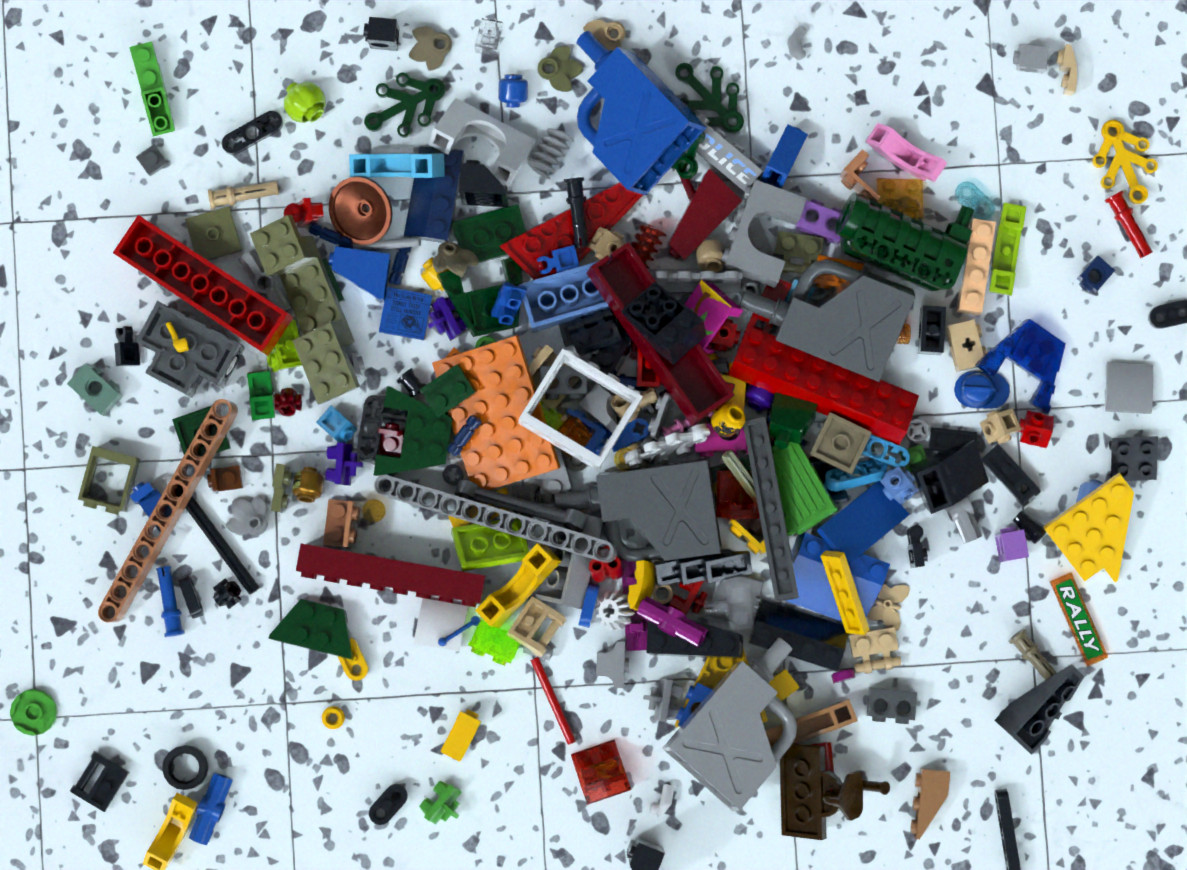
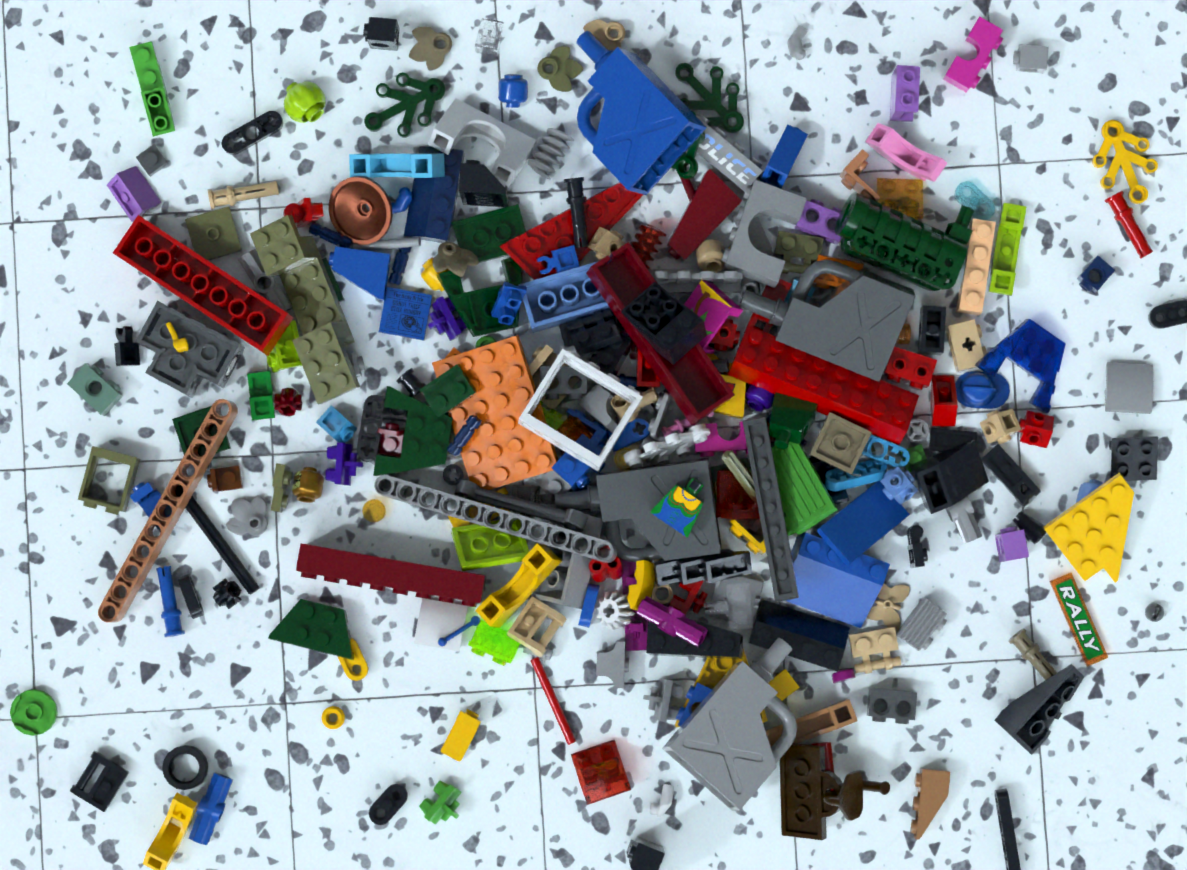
nougat bracket [323,499,360,548] -> none
yellow head [711,403,745,437] -> none
yellow plate [821,551,870,635] -> none
tan slope [1056,44,1077,96] -> none
none -> medium lavender panel [106,166,161,222]
none -> blue arm [391,187,413,214]
none -> blue bracket [552,434,607,491]
none -> torso [650,477,704,537]
none -> red brick [883,346,937,390]
none -> medium lavender panel [890,65,920,122]
none -> light grey brick [896,597,947,651]
none -> red slope [930,375,958,427]
none -> dark pink arch [943,16,1004,93]
none -> dark grey hinge [1145,603,1164,622]

